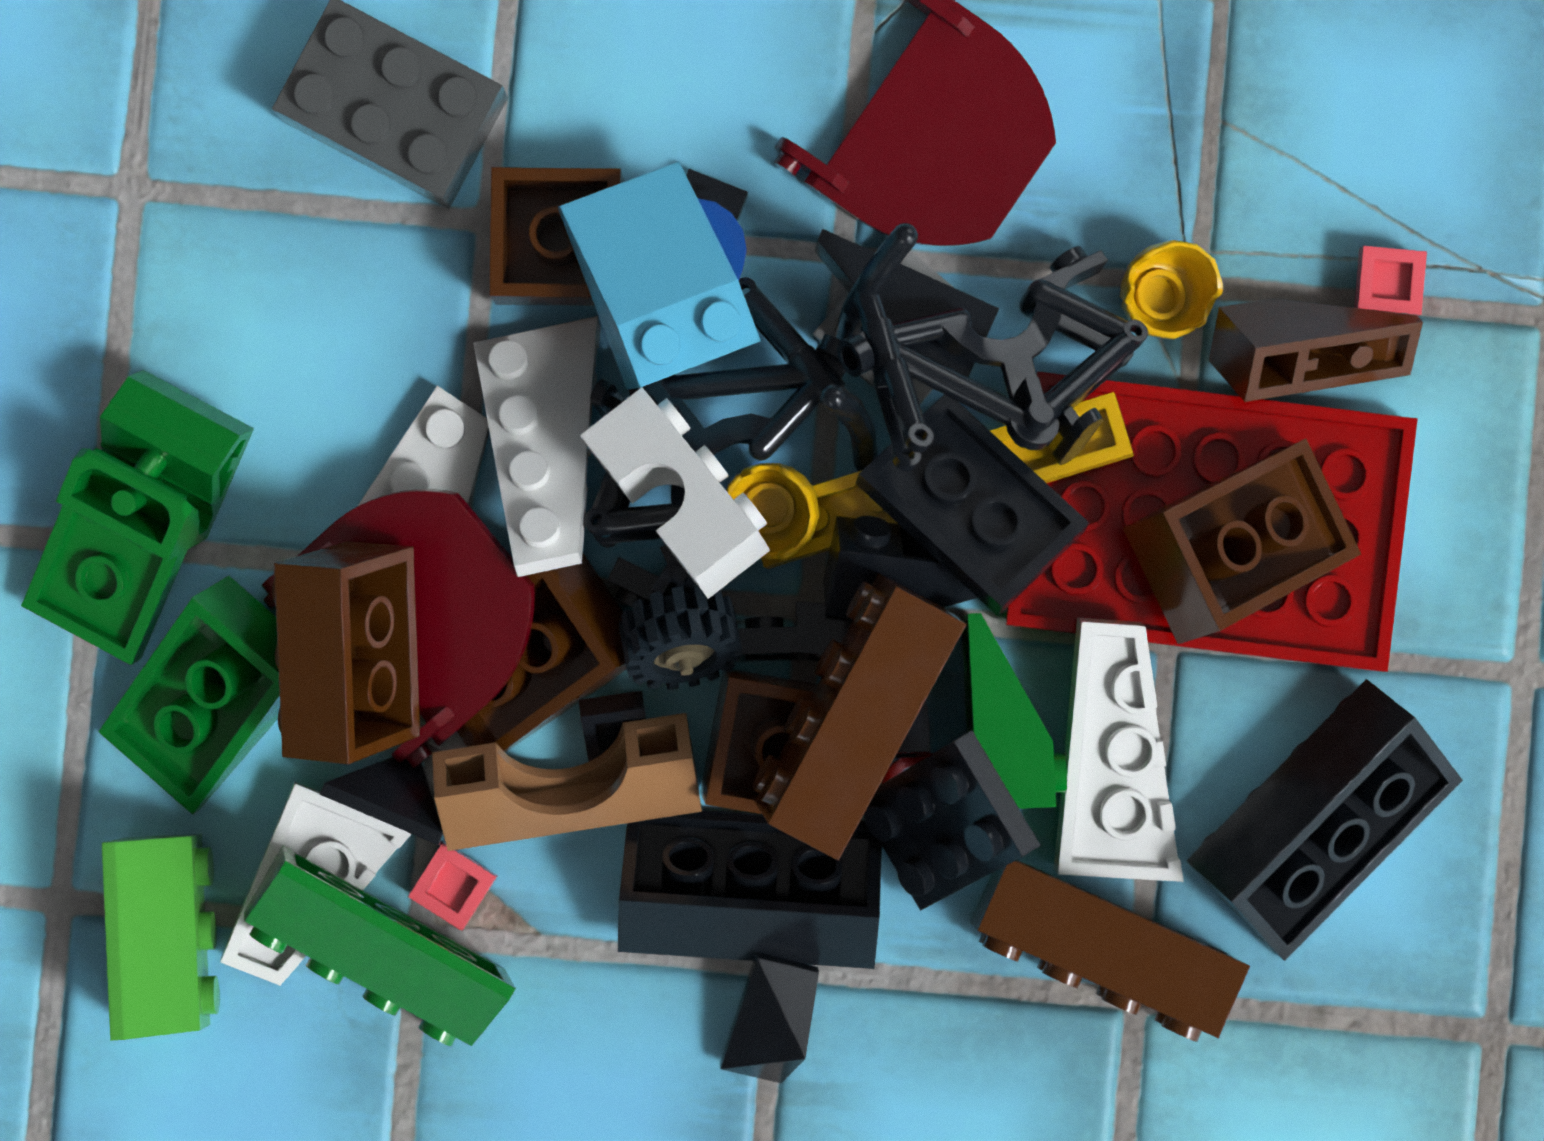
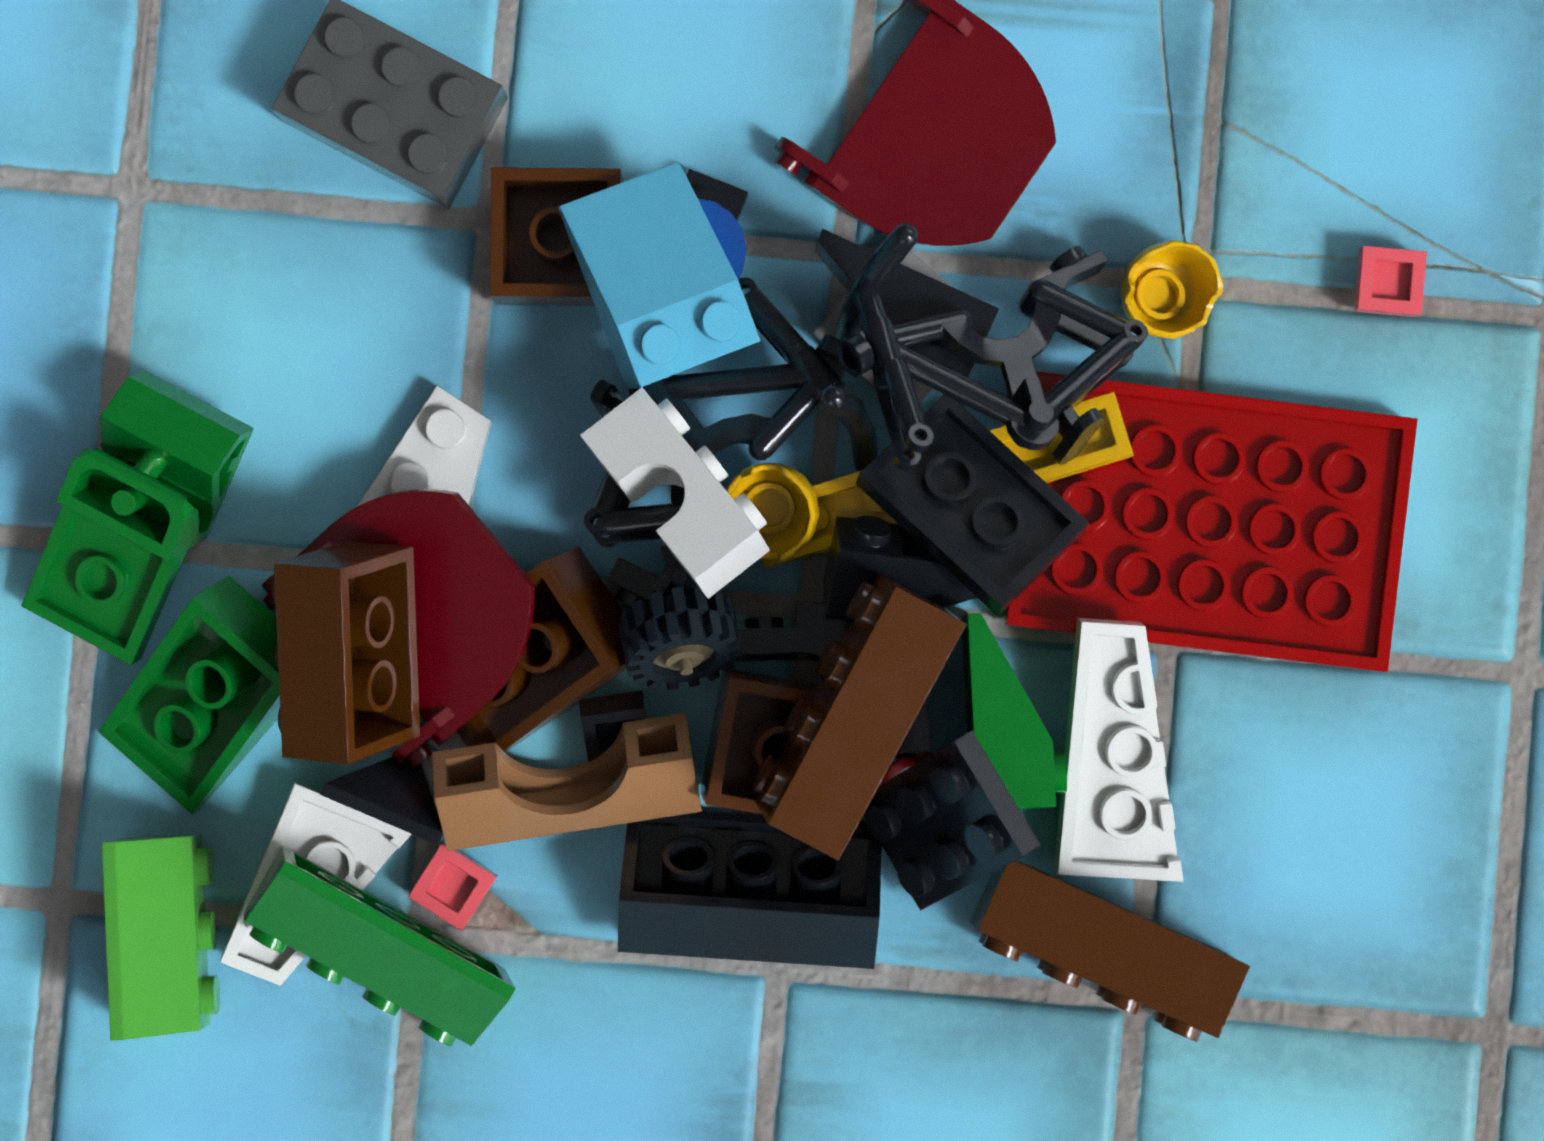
white wing [473,316,601,577] -> none
black slope [720,952,819,1083] -> none
reddish brown slope [1123,439,1361,644] -> none
black slope [1187,679,1463,961] -> none
slope [1208,299,1423,402] -> none

